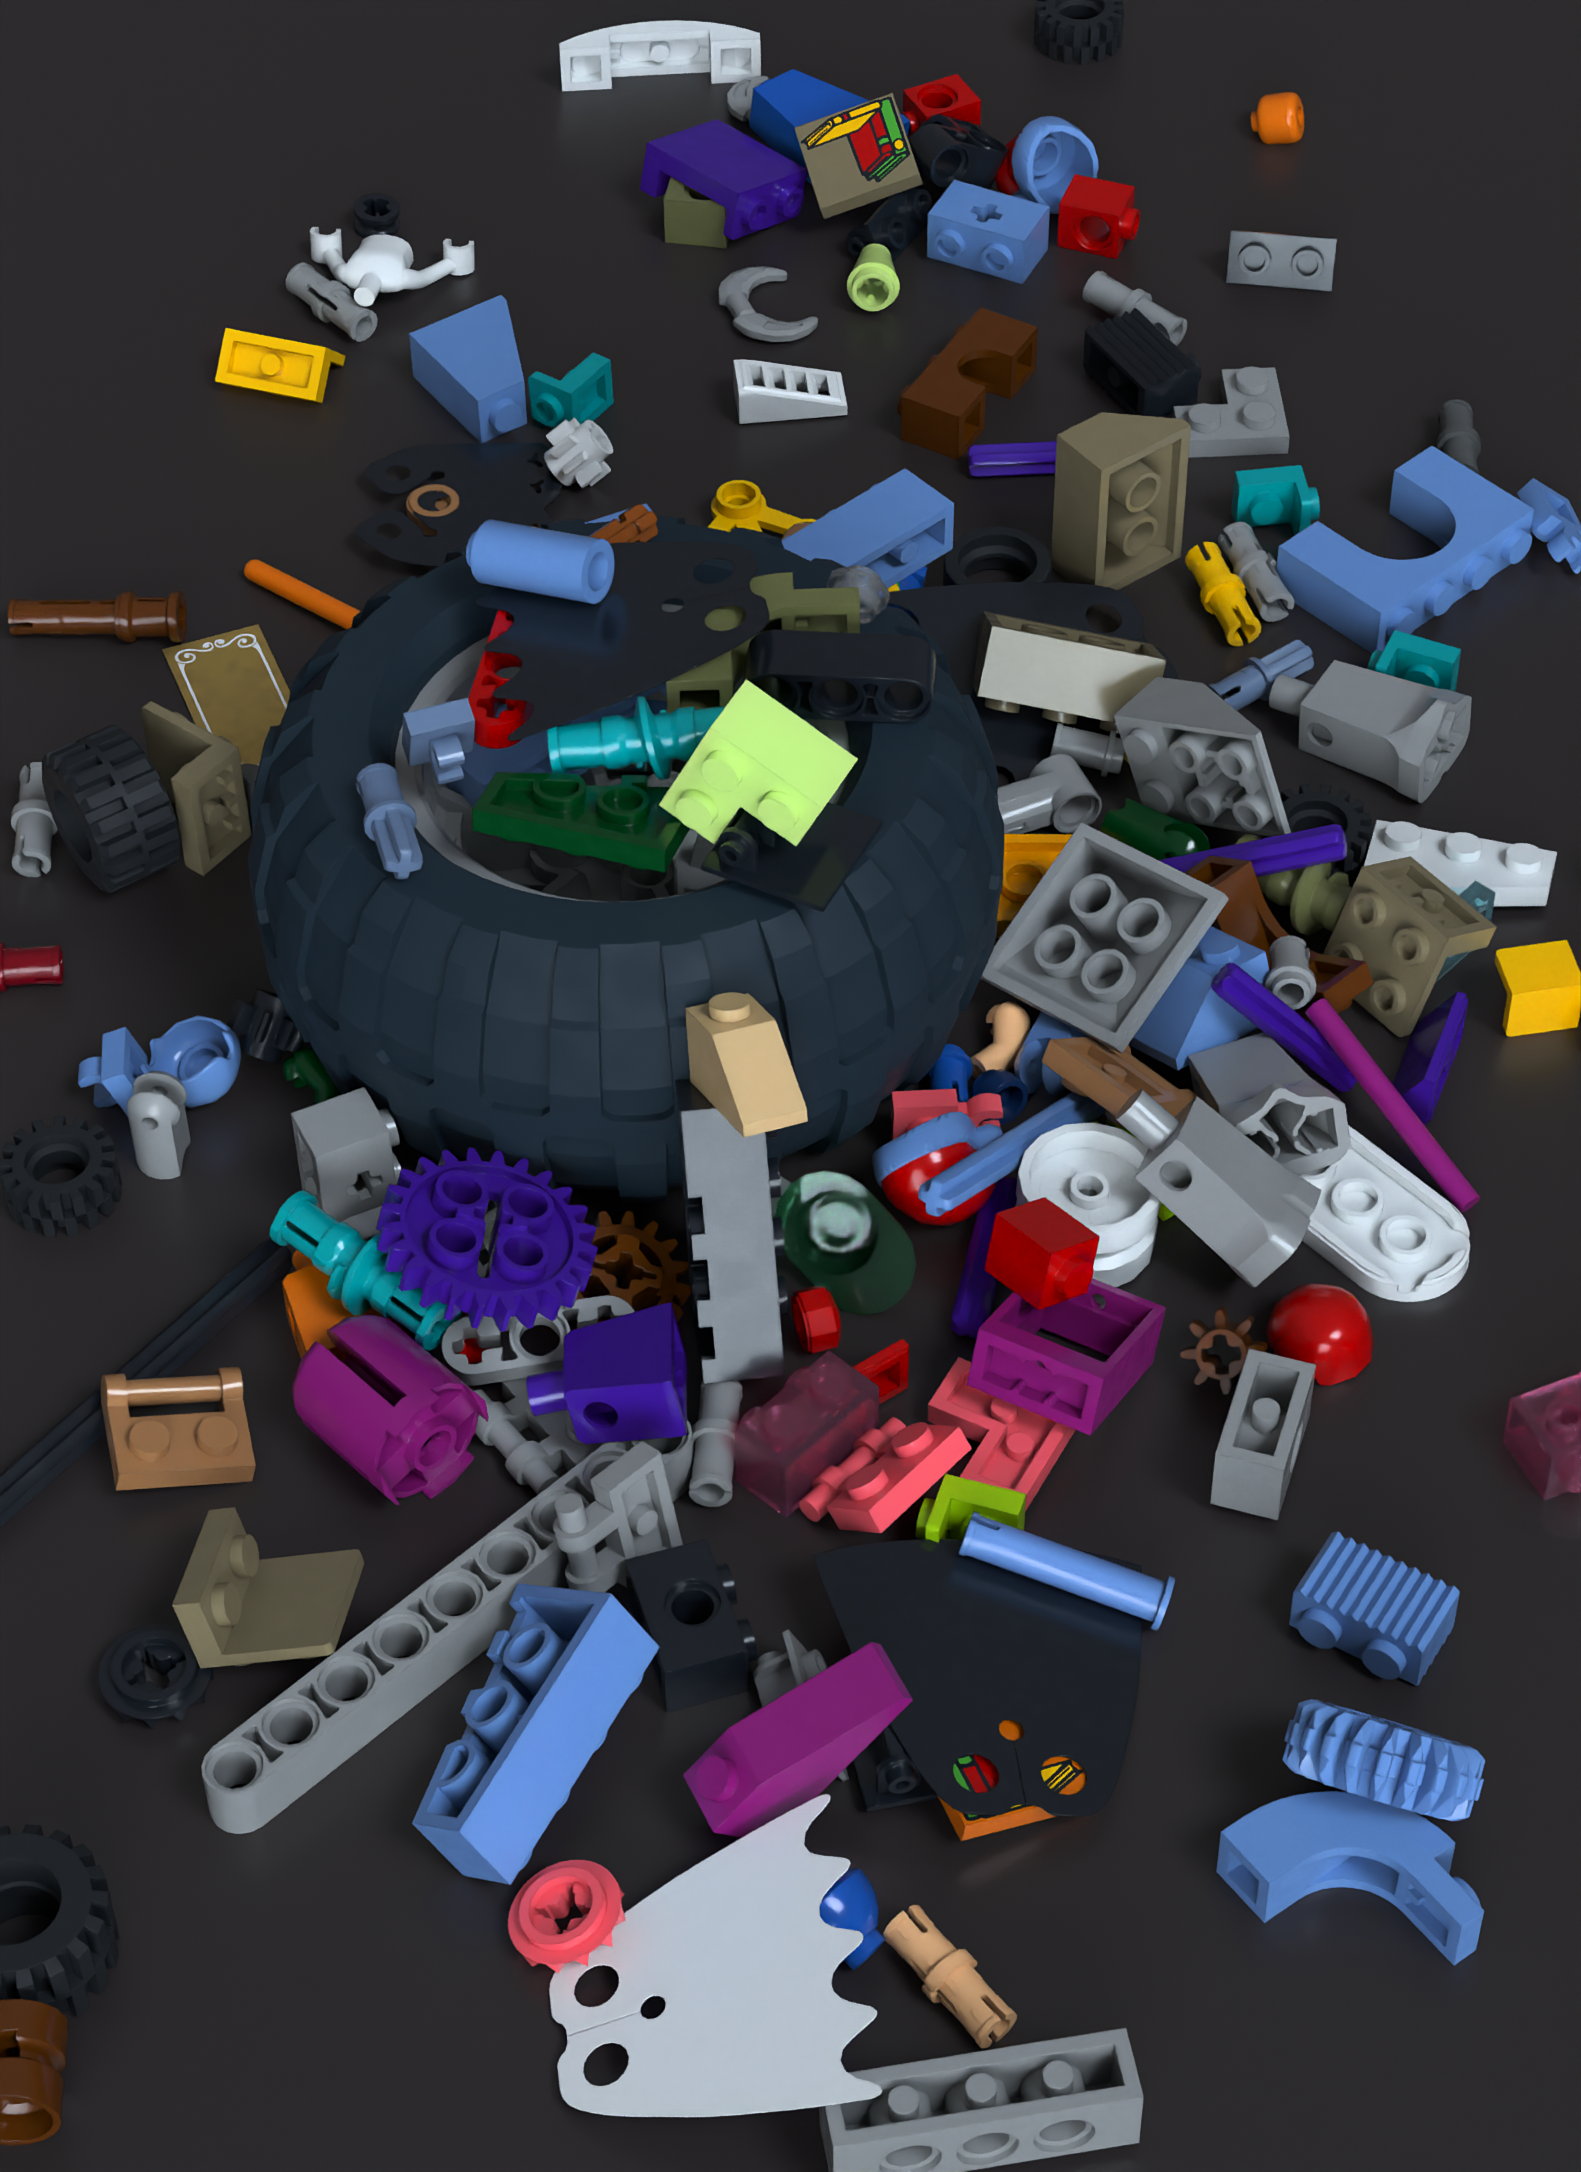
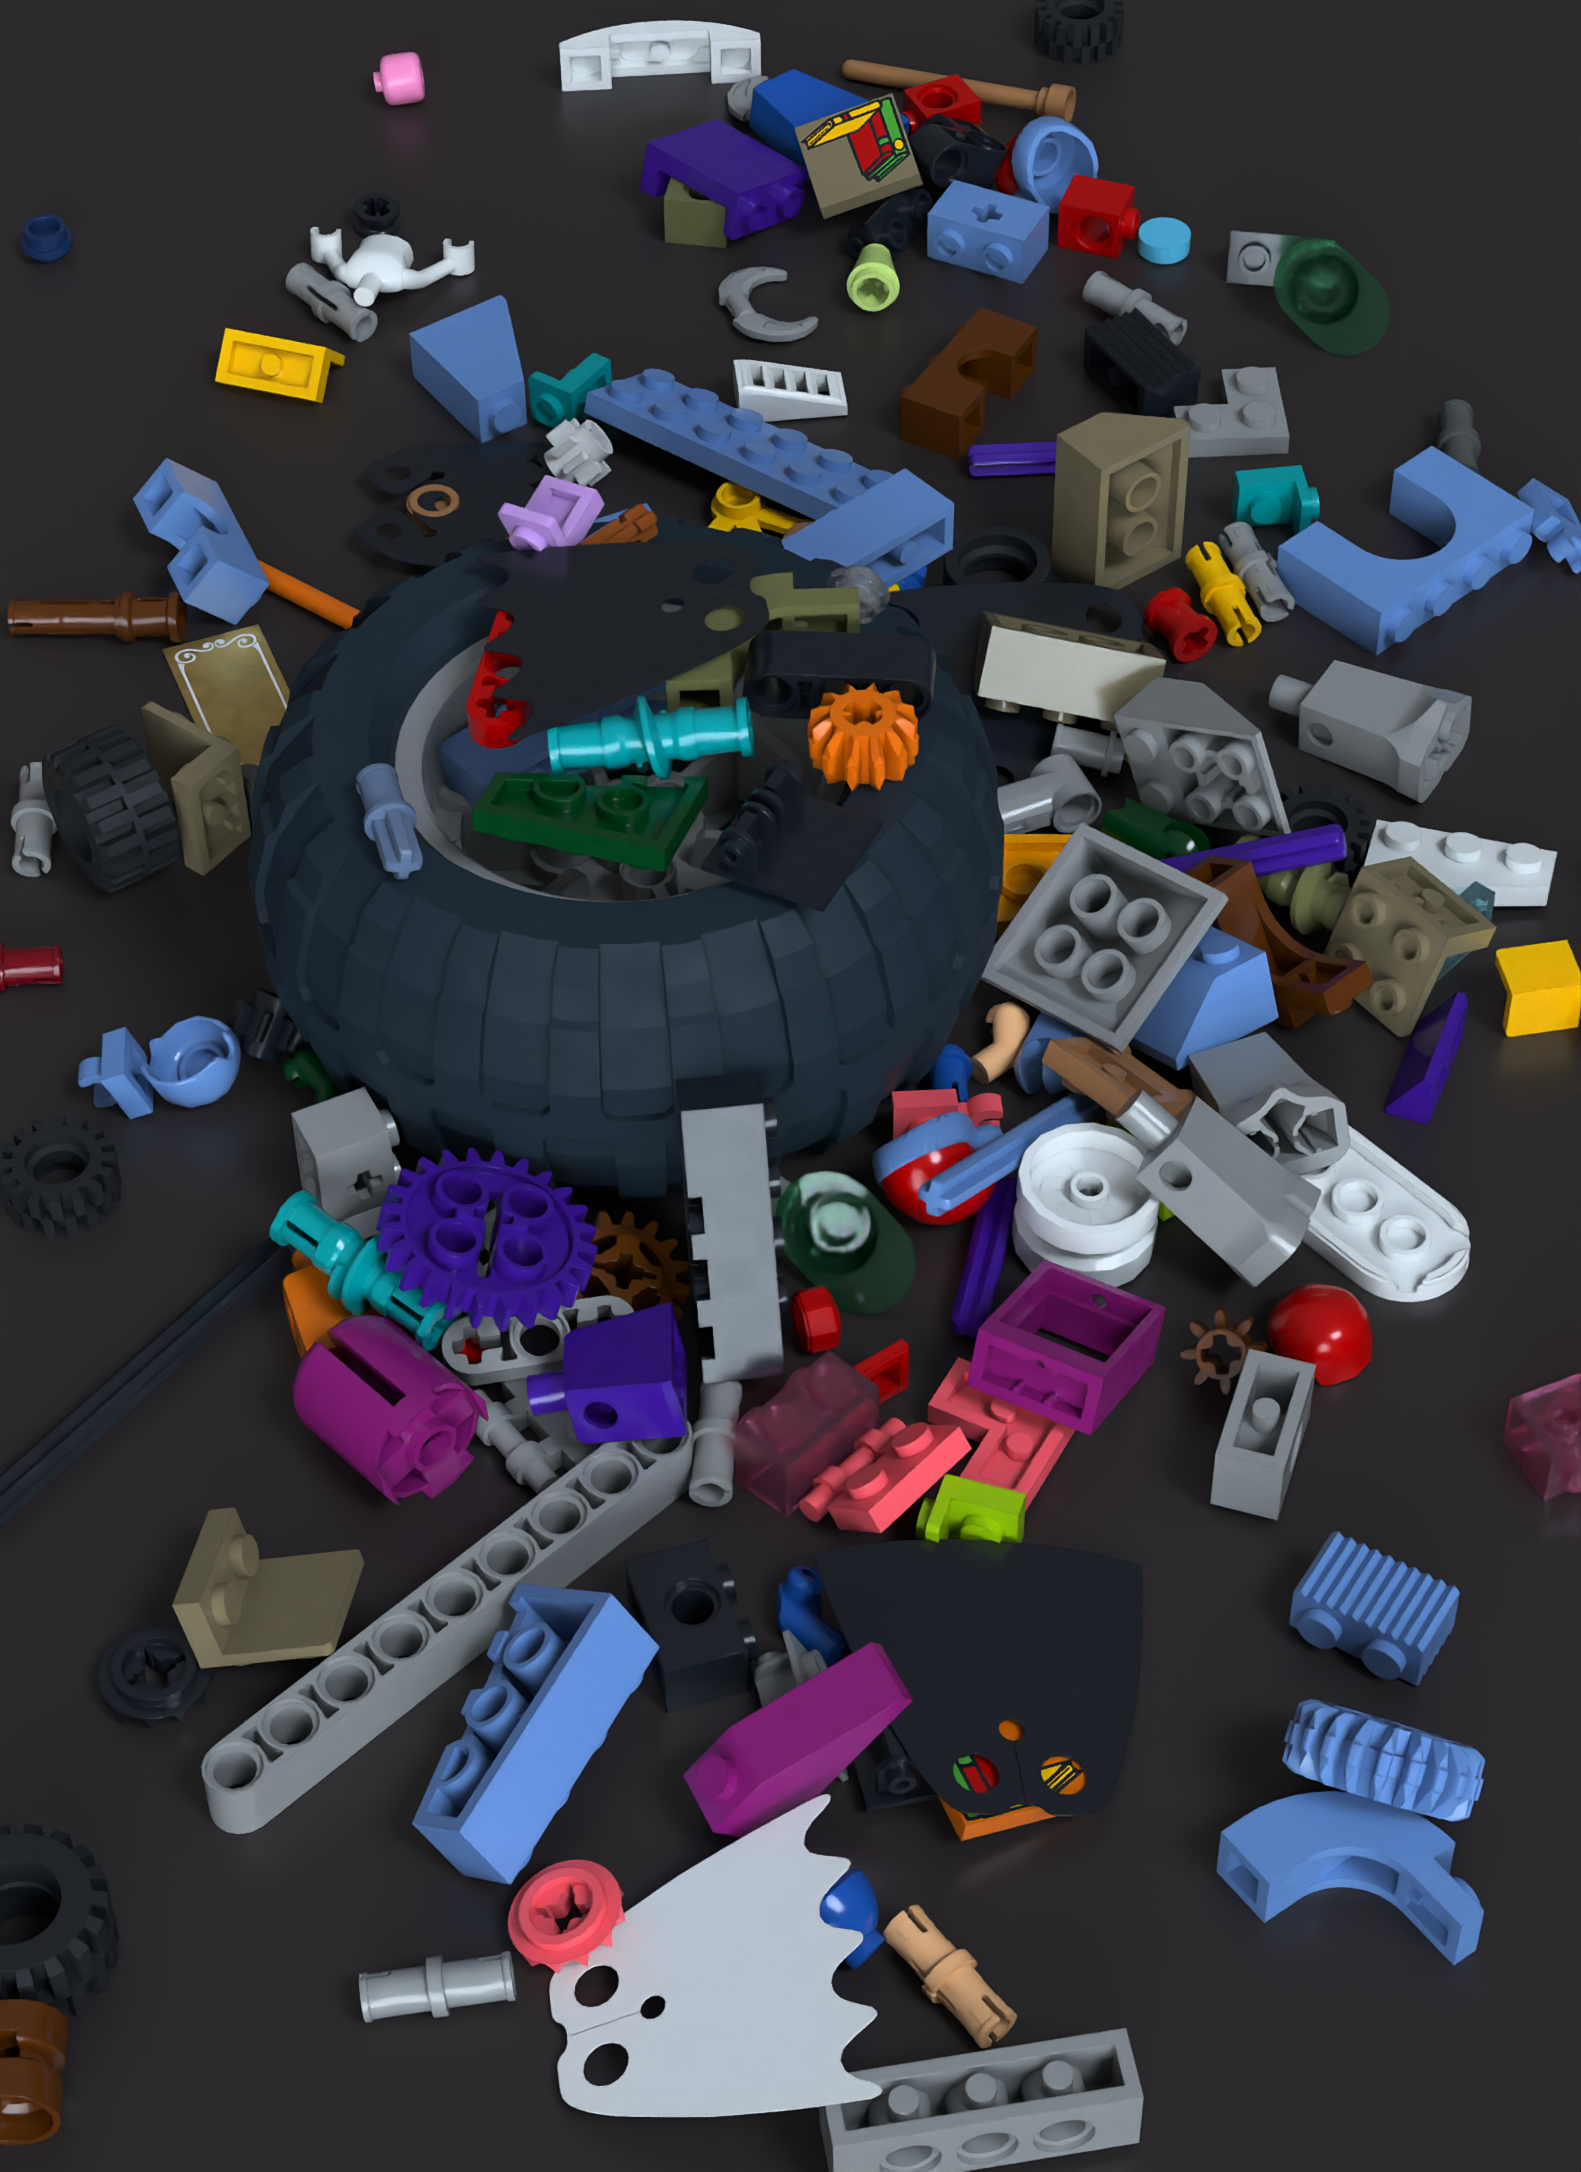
medium nougat plate [101,1367,256,1491] -> none
light grey piece [127,1071,191,1180] -> none
sand blue tile [402,698,475,785] -> none
medium blue brick [466,519,615,604] -> none
light grey plate [553,1441,683,1593] -> none
yellowish green brick [659,679,858,846] -> none
tan slope [685,992,808,1137] -> none
medium blue pin [958,1511,1175,1631] -> none
dark blue hinge [971,1069,1028,1125] -> none
red brick [984,1197,1100,1310] -> none
sand blue axle [1207,640,1315,711] -> none
dark purple axle [1211,963,1357,1092] -> none
orange piece [1251,92,1304,144] -> none
light grey pin [1265,935,1317,1010] -> none
magenta bar [1305,998,1481,1213] -> none
teal bracket [1367,630,1461,692] -> none
none -> dark blue plate [20,214,73,262]
none -> medium blue arch [133,458,270,625]
none -> light grey pin [359,1951,516,2023]
none -> bright pink piece [373,52,425,105]
none -> lavender bracket [497,475,605,551]
none -> medium blue plate [584,369,894,520]
none -> blue arm [776,1565,848,1666]
none -> orange gear [807,682,919,792]
none -> medium nougat piece [841,59,1076,122]
none -> medium azure tile [1138,217,1191,265]
none -> red bush [1144,587,1218,662]
none -> clear green piece [1273,238,1390,357]

